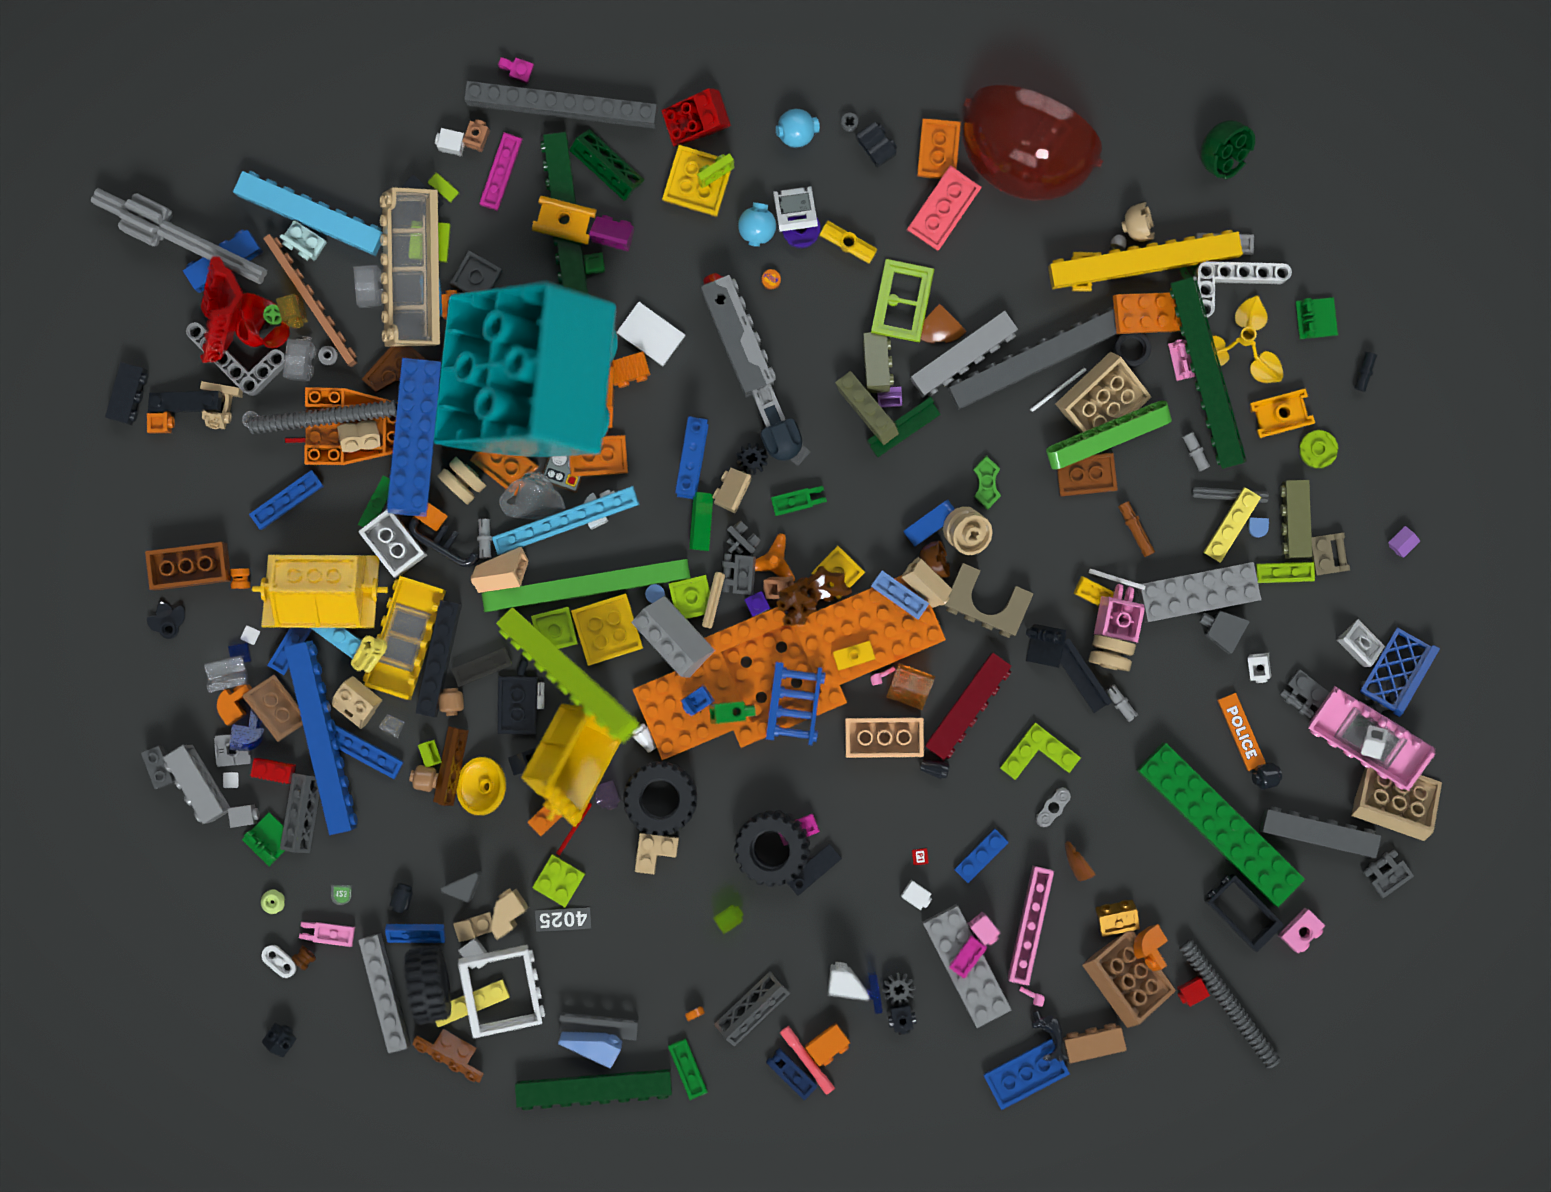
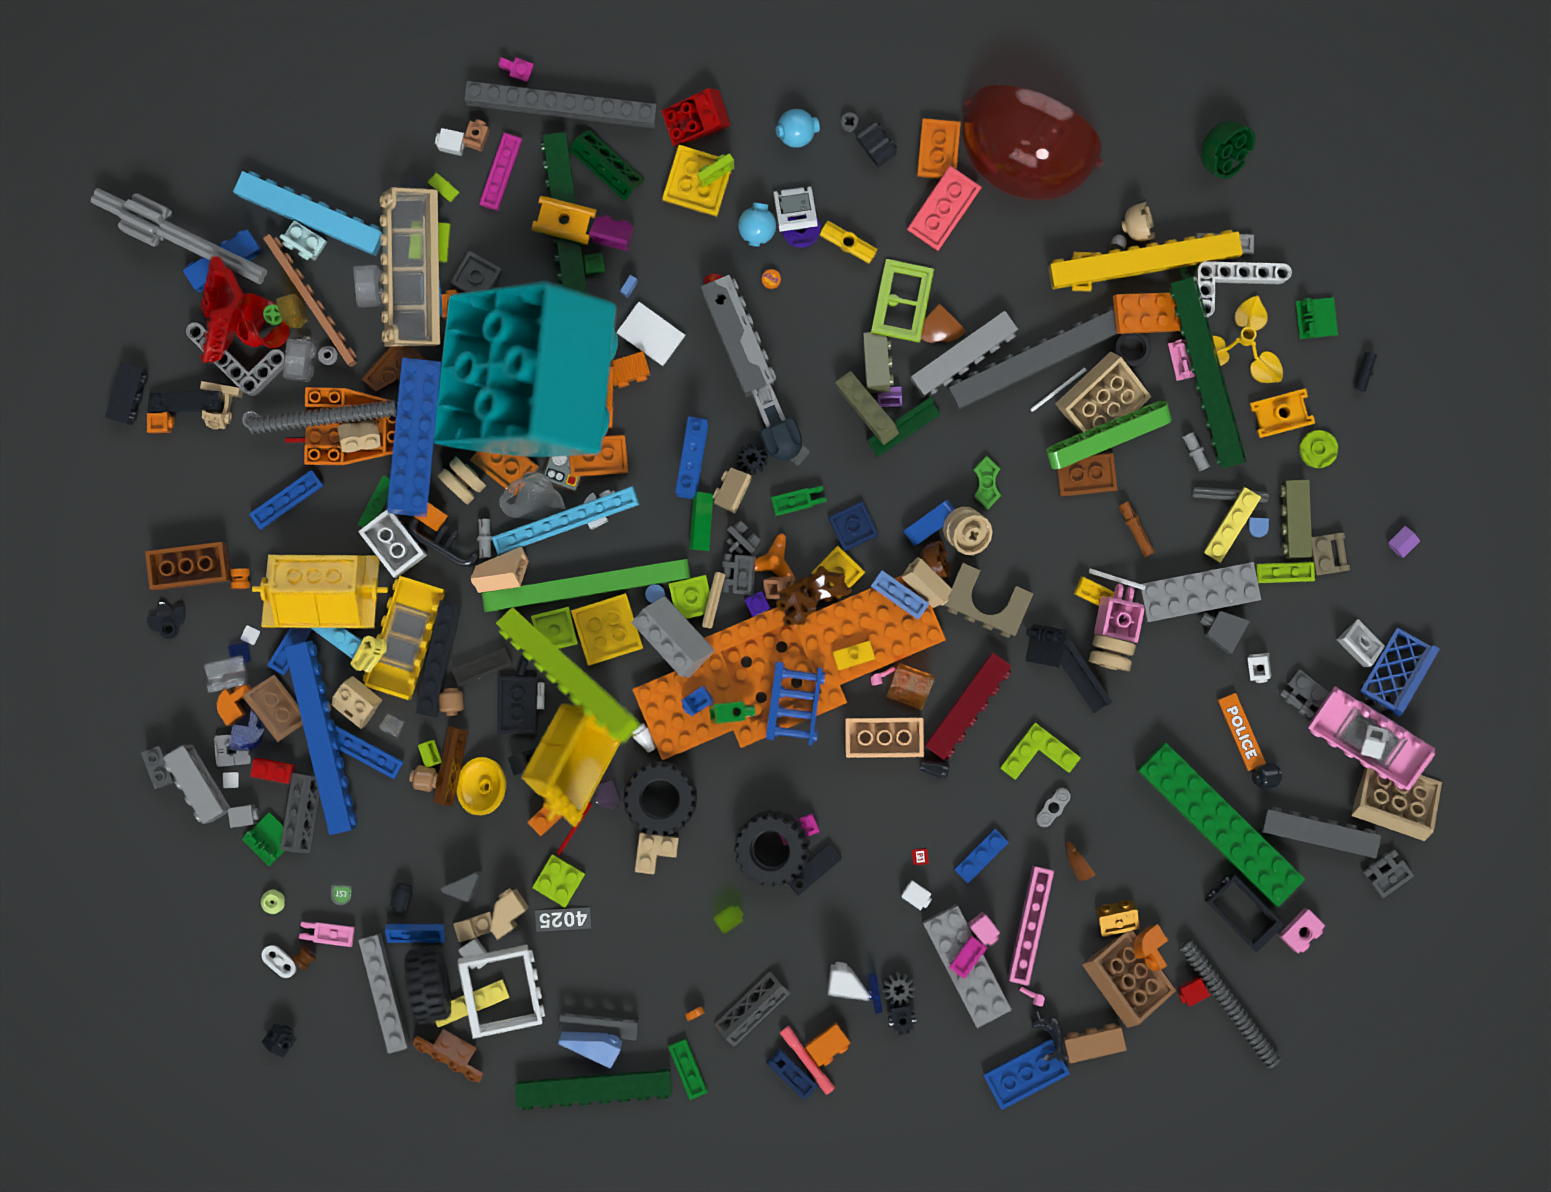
light grey pin [1105,684,1138,722] -> none
none -> medium blue tile [620,275,638,298]
none -> dark blue tile [828,501,879,552]

